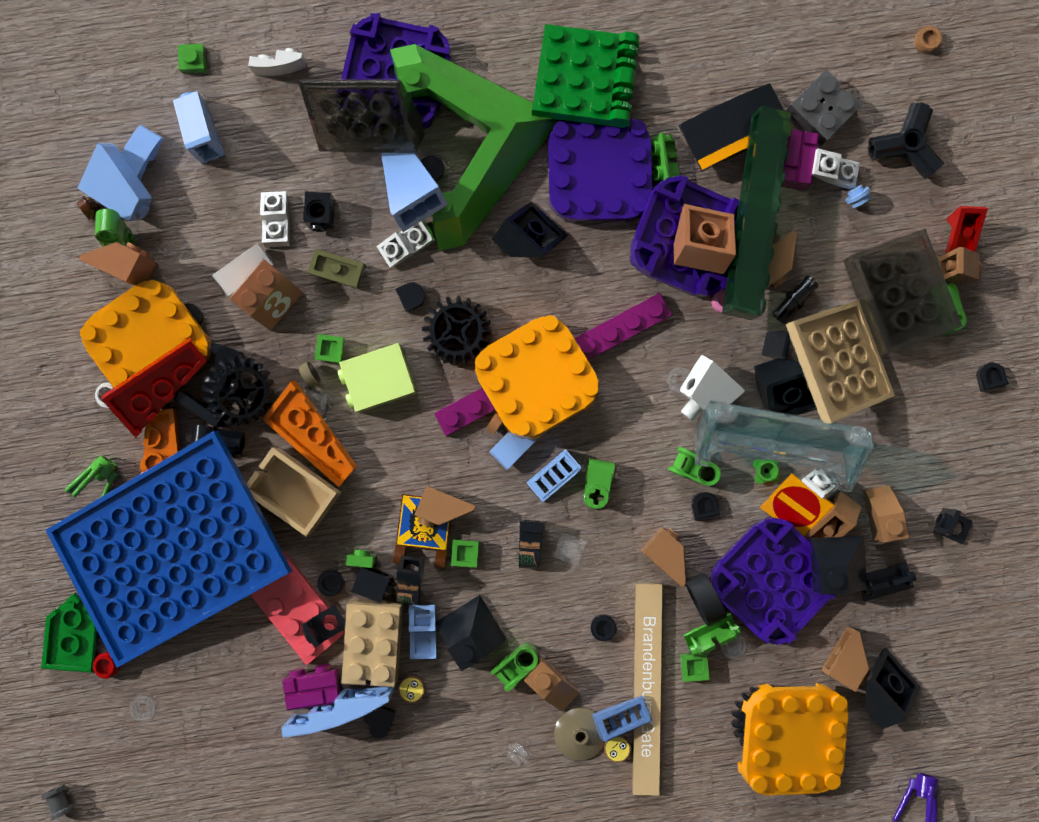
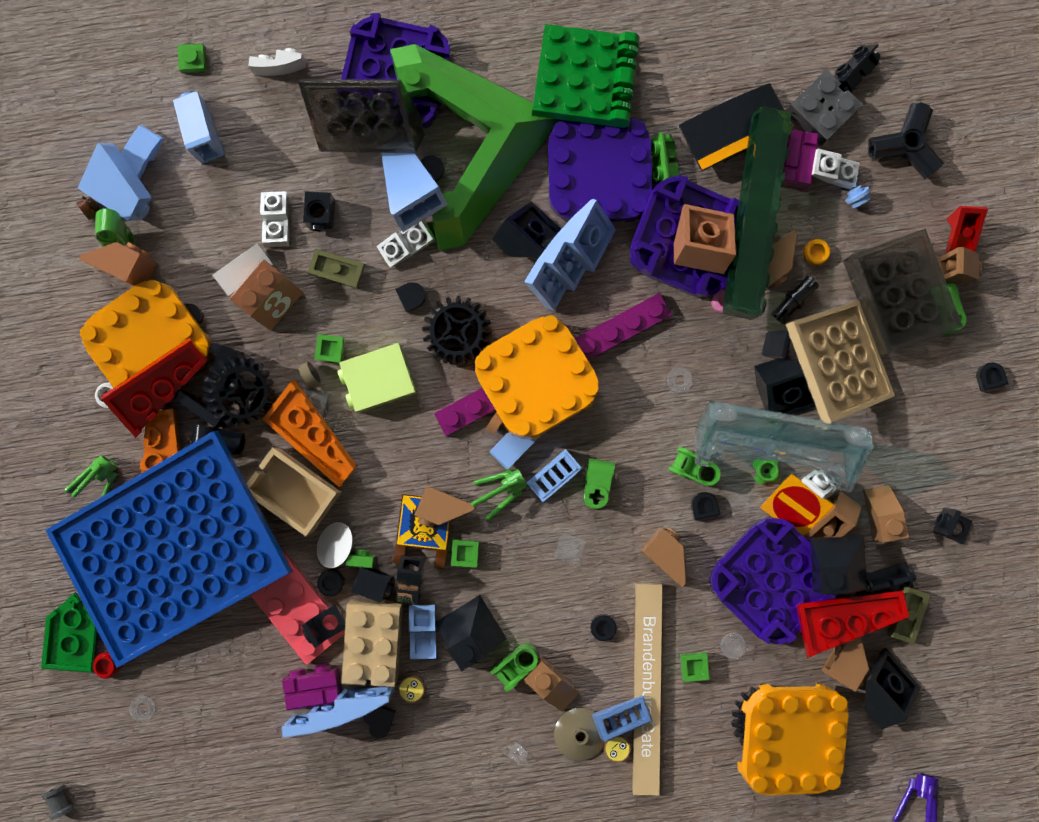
black leg [519,519,543,569] -> none
white torso [680,355,745,421] -> none
bright green hinge [683,612,741,657] -> none
black tyre [686,573,727,627] -> none
medium nougat tile [914,26,943,54] -> none
none -> white sticker [317,522,352,568]
none -> bright green plant [471,469,527,521]
none -> light blue slope [524,199,616,311]
none -> red wing [796,591,909,658]
none -> light orange tile [803,239,830,266]
none -> black hinge [834,44,881,93]
none -> olive plate [887,586,930,644]

